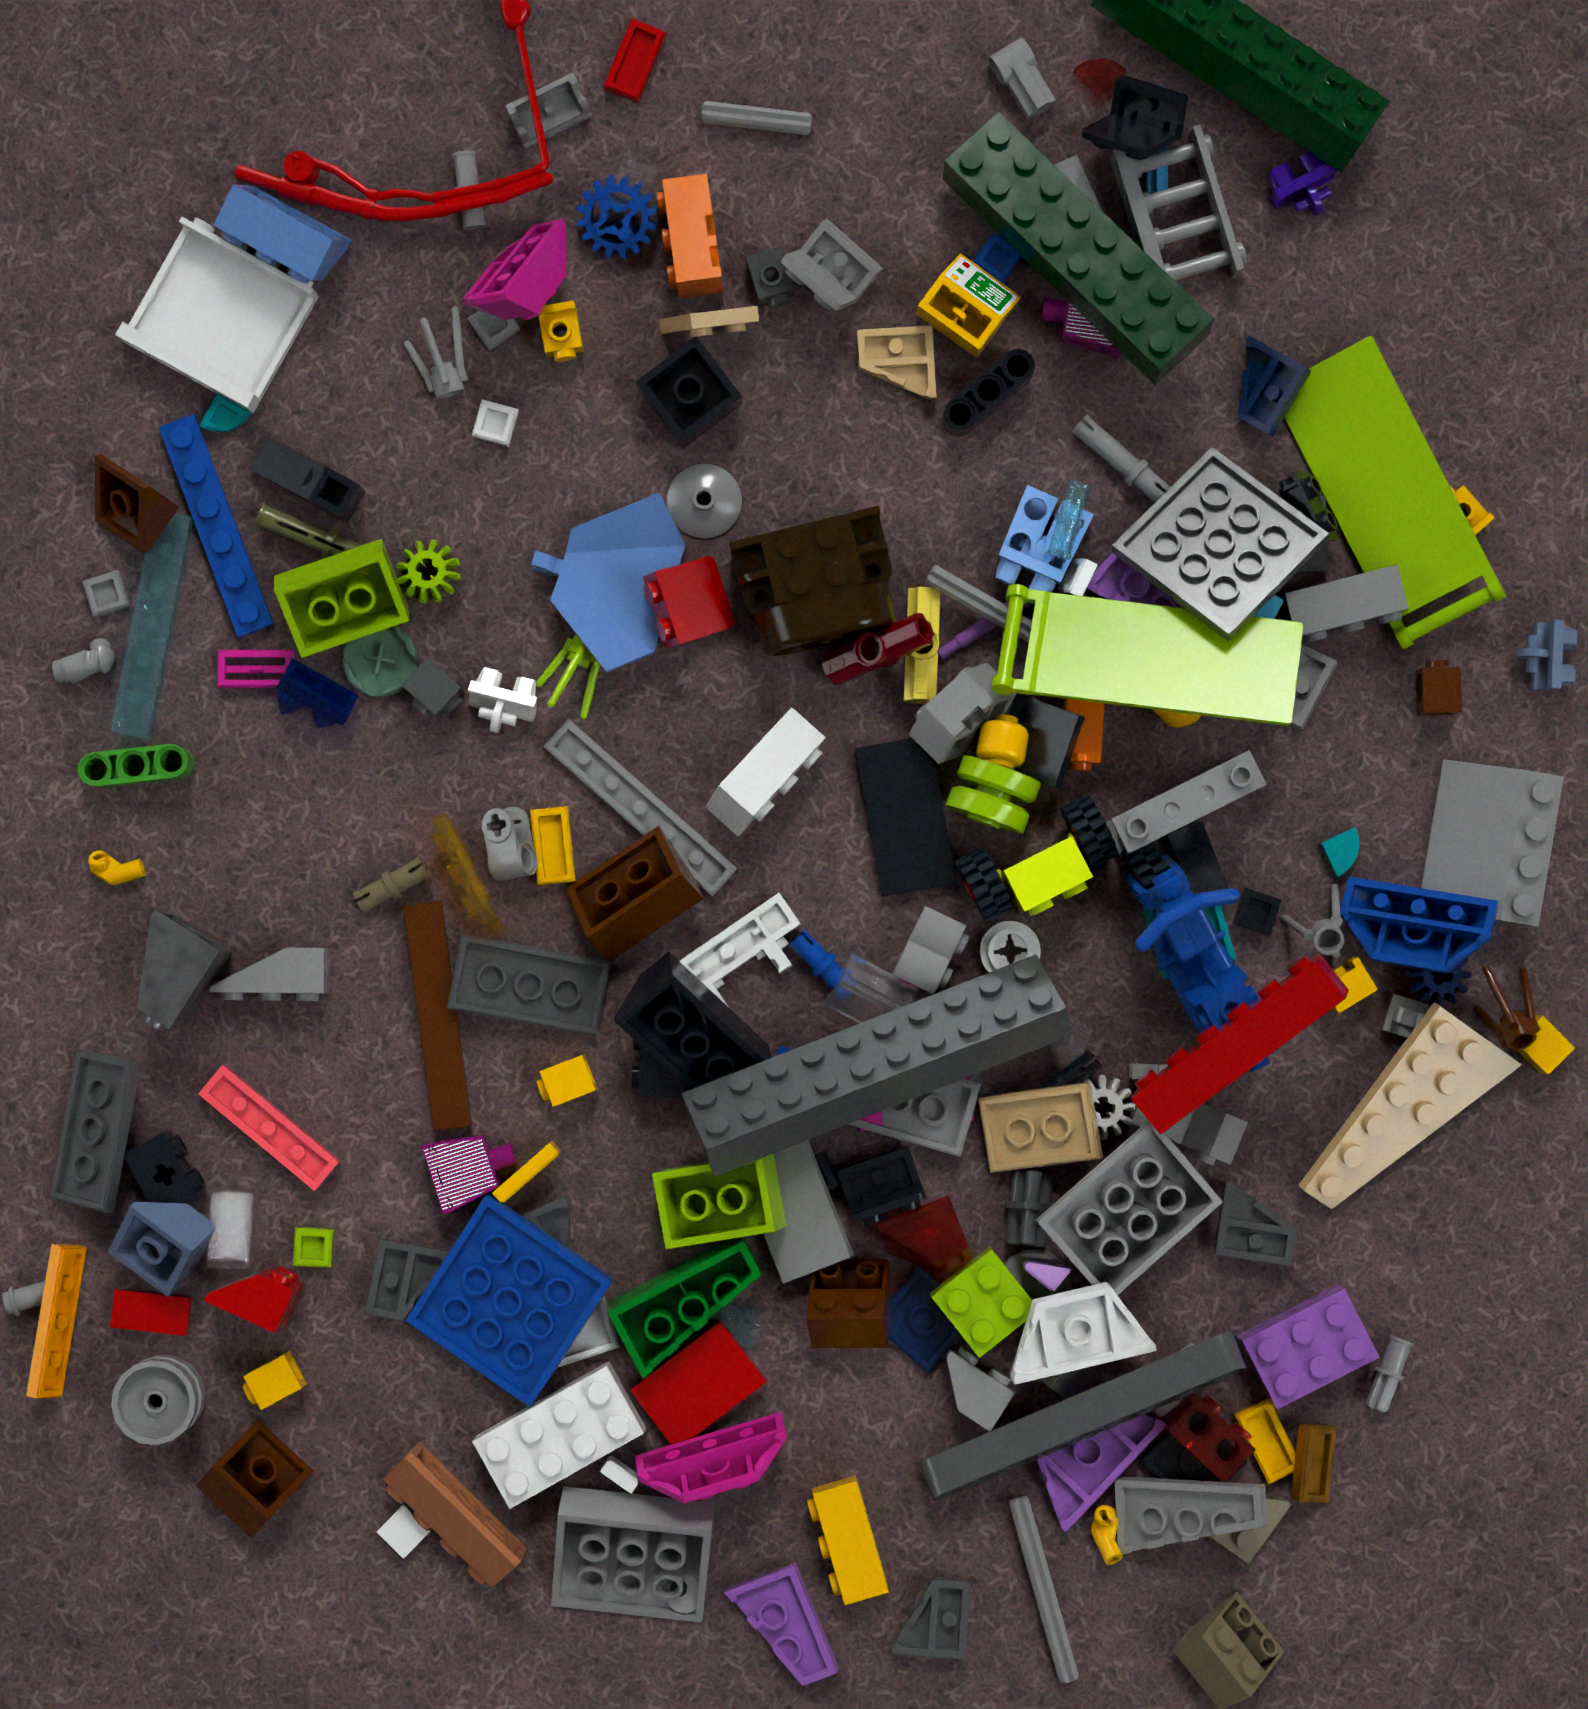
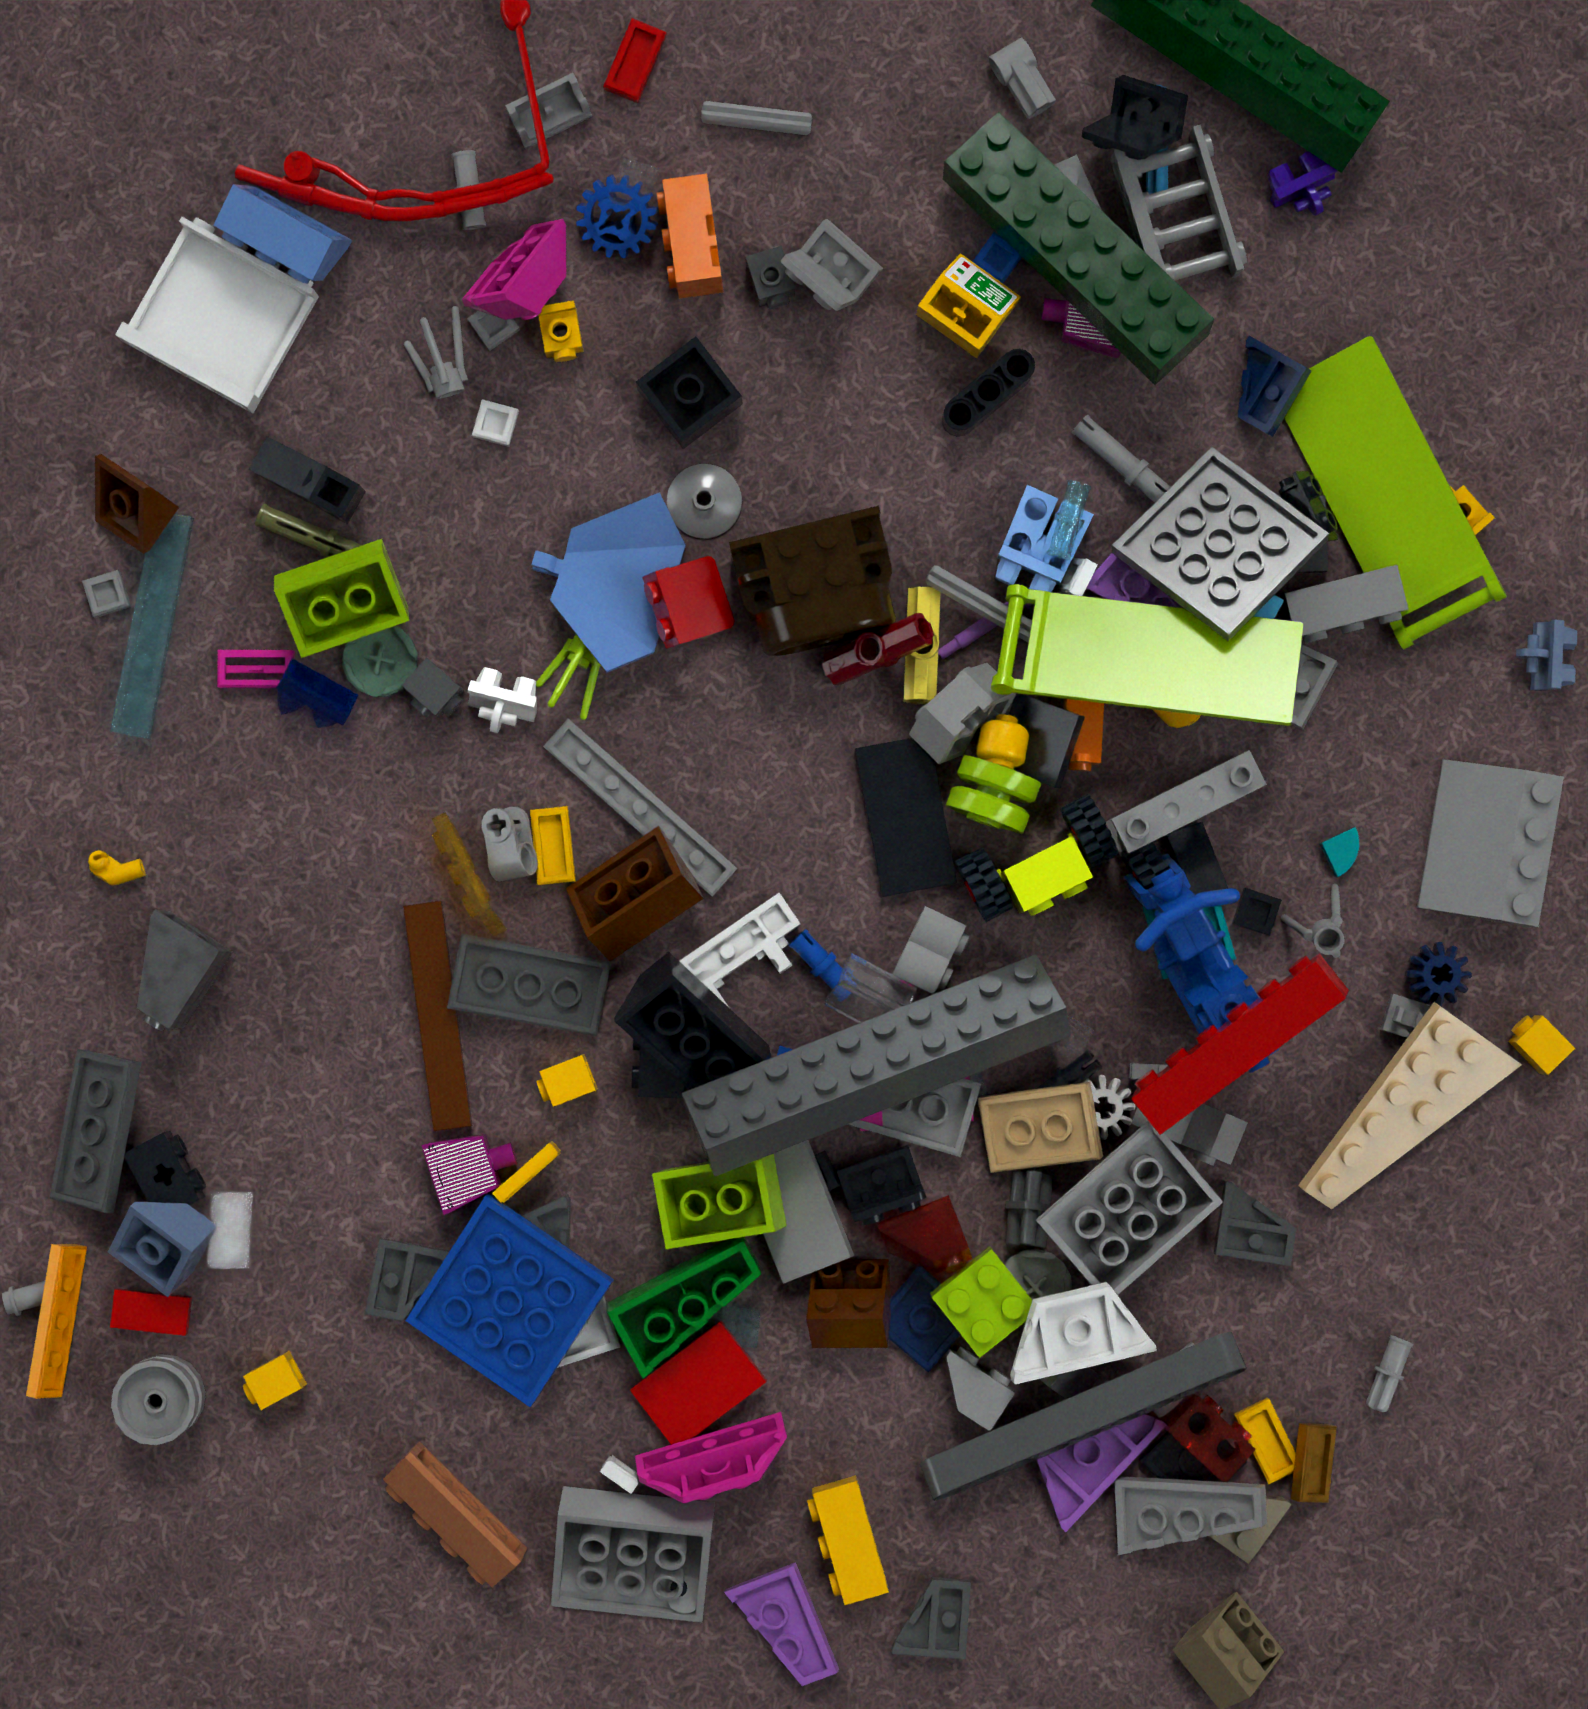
light grey arm [52,638,115,684] -> none
bright green beam [78,744,194,788] -> none
blue plate [158,414,275,638] -> none
reddish brown slope [196,1419,313,1538] -> none
coral plate [198,1064,341,1191] -> none
teal tile [199,393,252,433] -> none
red slope [204,1265,305,1333] -> none
light grey slope [209,947,330,1001] -> none
lime tile [293,1227,334,1268] -> none
dark tan pin [353,856,431,913] -> none
white tile [377,1503,432,1559] -> none
lime gear [396,539,461,604] -> none
white brick [472,1361,646,1509] -> none
tan wing [659,306,759,338] -> none
white wedge [705,707,826,837] -> none
tan wing [857,325,937,400] -> none
white gear [980,921,1041,972] -> none
light grey axle [1009,1496,1079,1683] -> none
lavender slope [1022,1259,1072,1291] -> none
clear red tile [1073,58,1127,99] -> none
yellow arm [1091,1505,1123,1565] -> none
medium lavender brick [1236,1284,1380,1410] -> none
yellow brick [1331,957,1378,1013] -> none
blue wedge [1340,876,1499,974] -> none
reddish brown brick [1415,660,1462,716] -> none
reddish brown plant [1474,965,1541,1051] -> none

